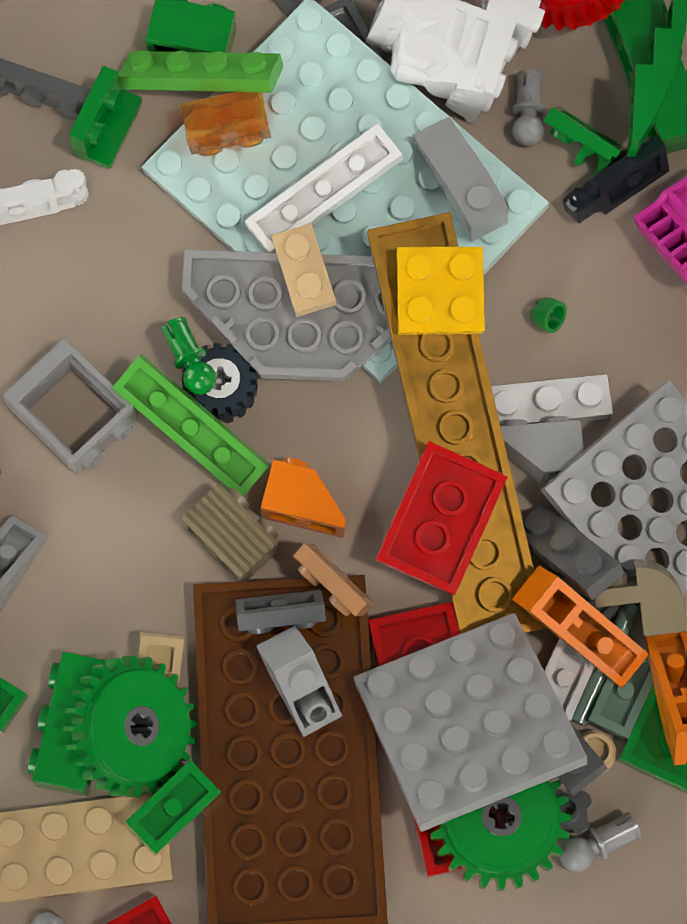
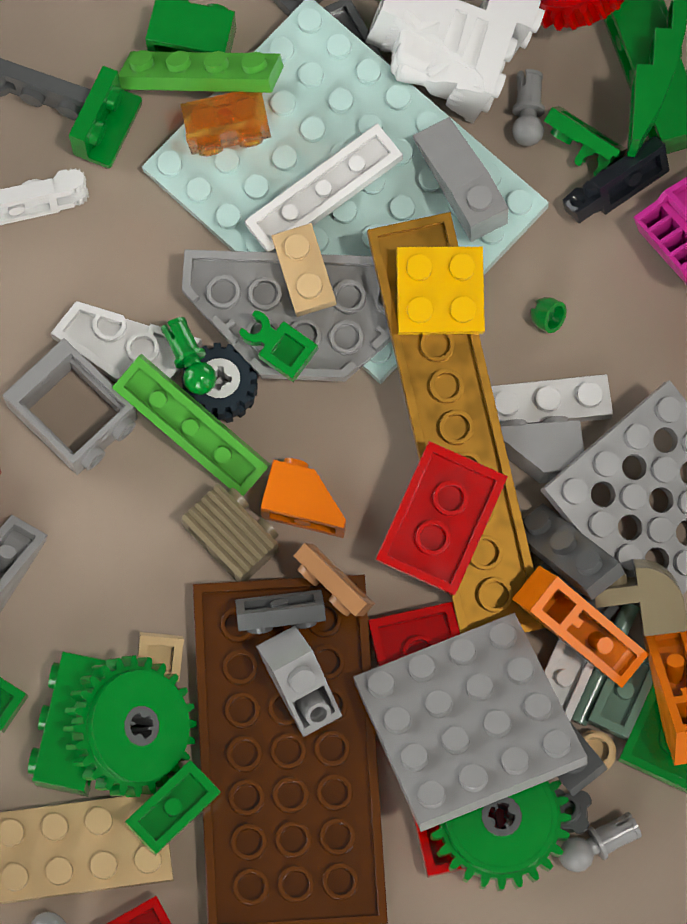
none -> white wing [51,301,202,383]
none -> green plate [239,310,319,383]

